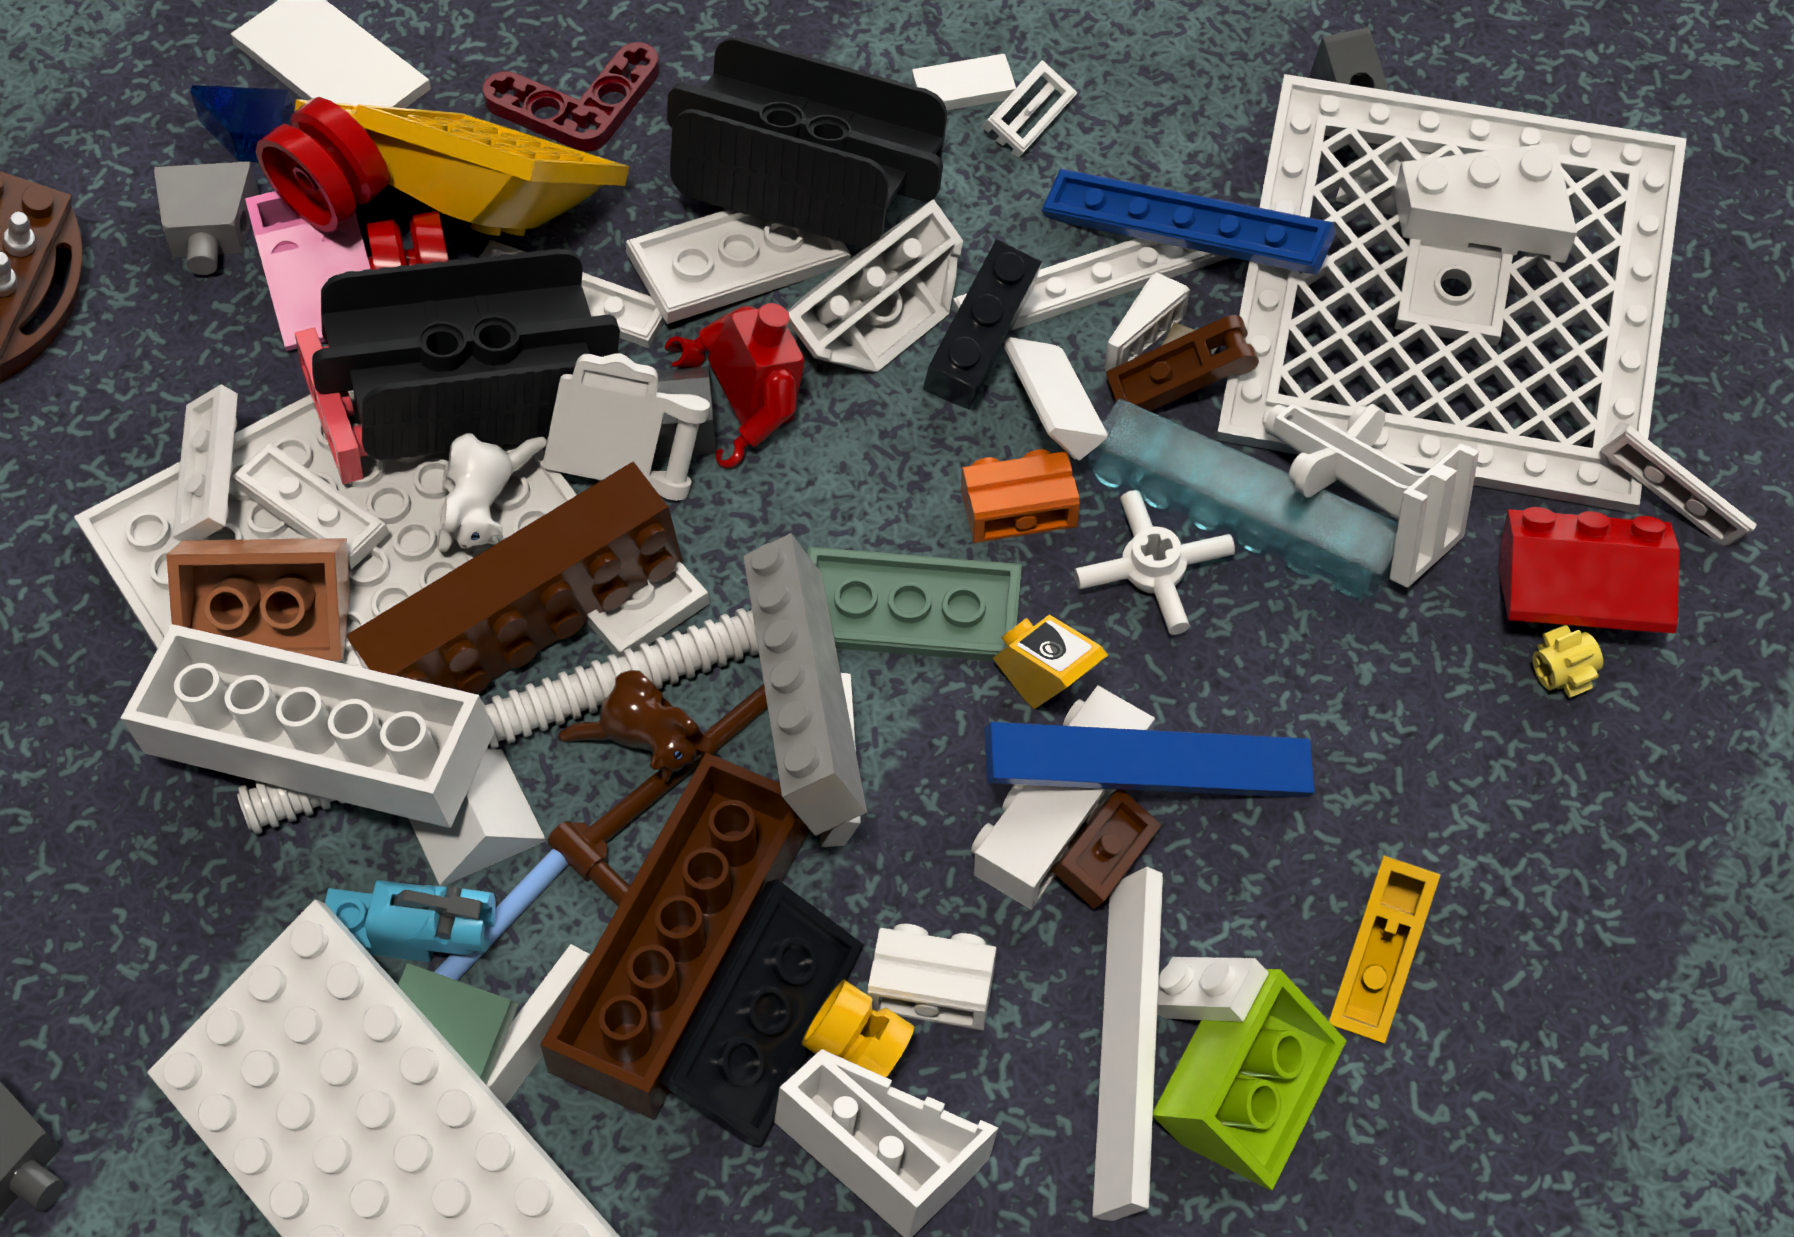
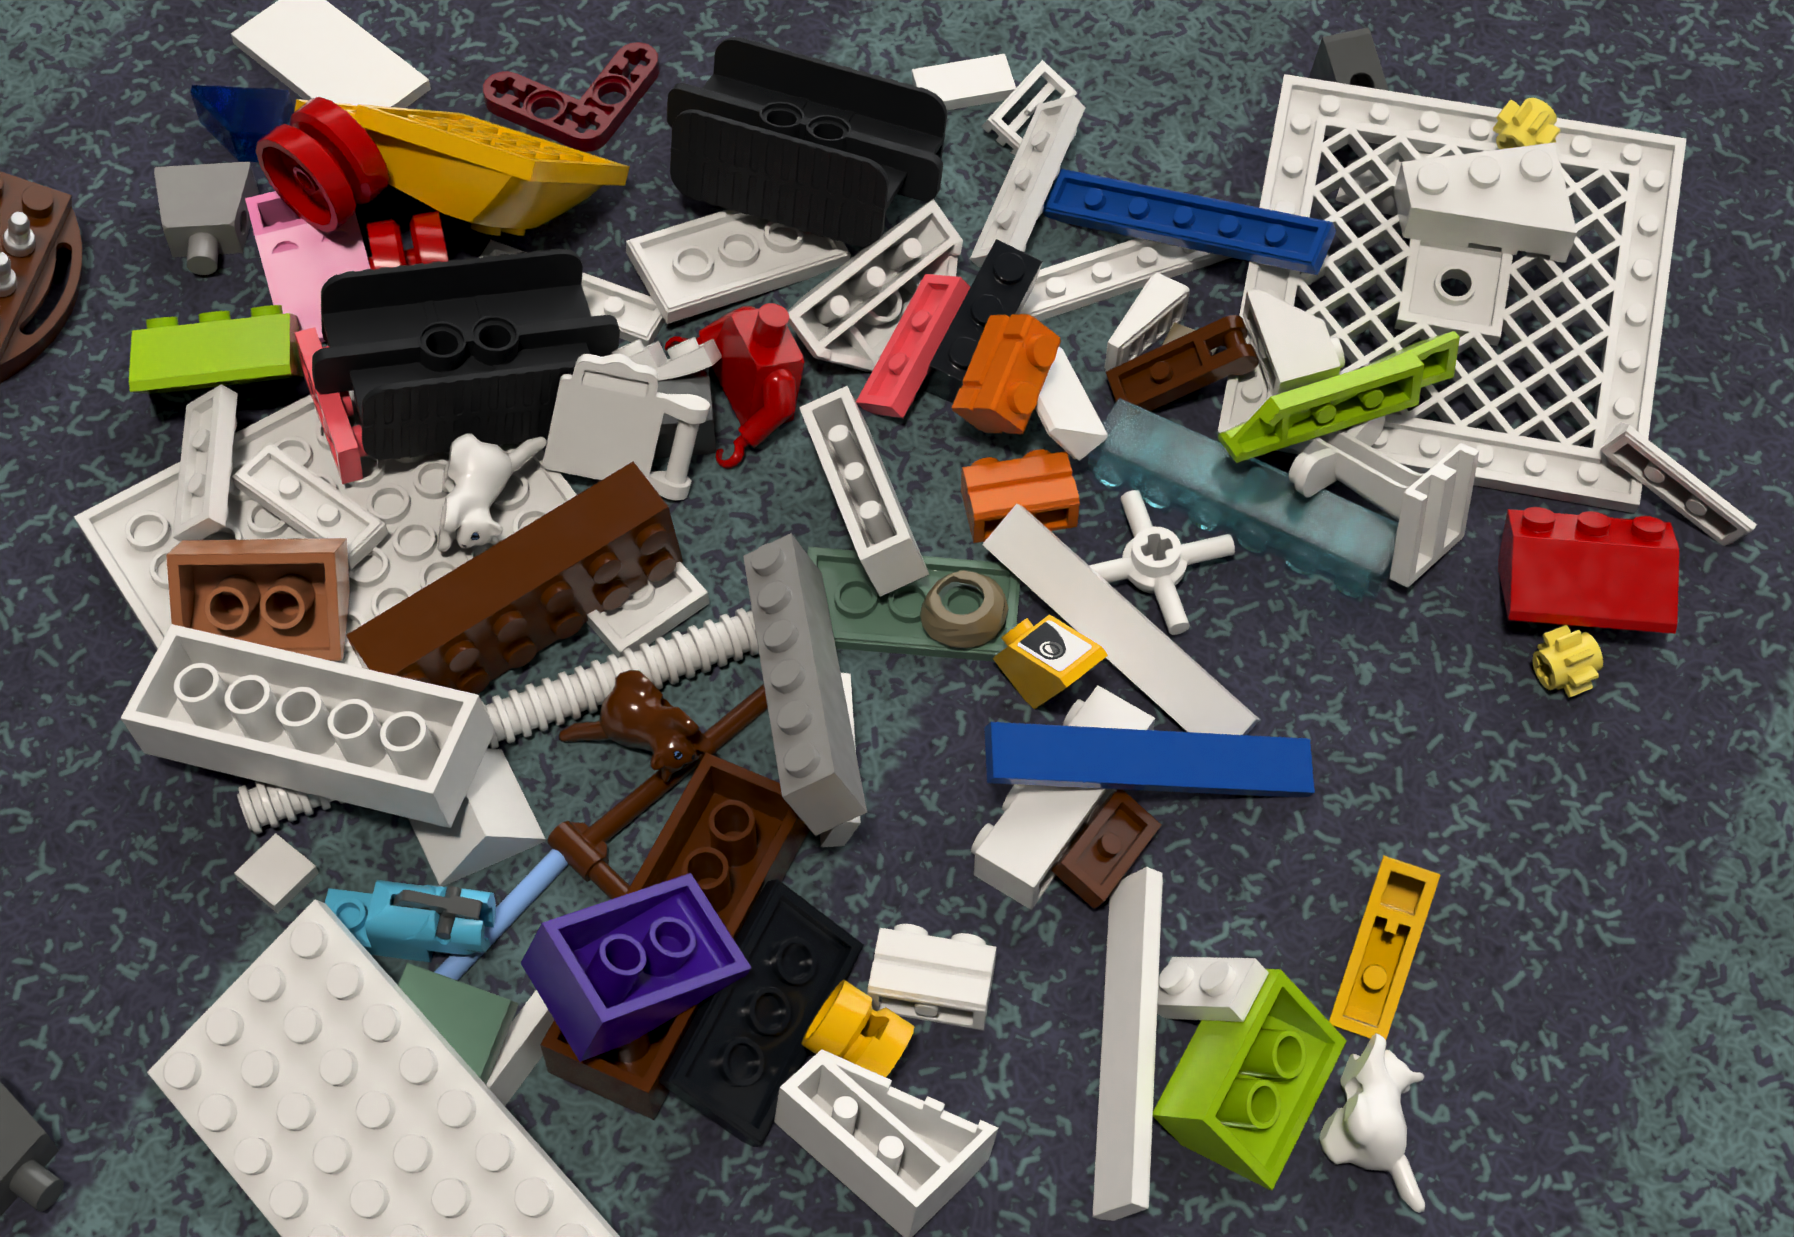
none -> lime slope [129,305,304,394]
none -> white tile [234,833,319,913]
none -> dark purple slope [521,873,751,1062]
none -> white slope [612,337,722,381]
none -> white brick [799,386,929,597]
none -> coral plate [856,274,970,418]
none -> dark tan piece [920,570,1009,648]
none -> orange brick [951,314,1061,434]
none -> white plate [970,95,1085,268]
none -> white tile [982,504,1260,735]
none -> lime wedge [1218,331,1460,463]
none -> white slope [1243,289,1345,396]
none -> white animal [1319,1033,1425,1213]
none -> light yellow gear [1493,98,1560,149]

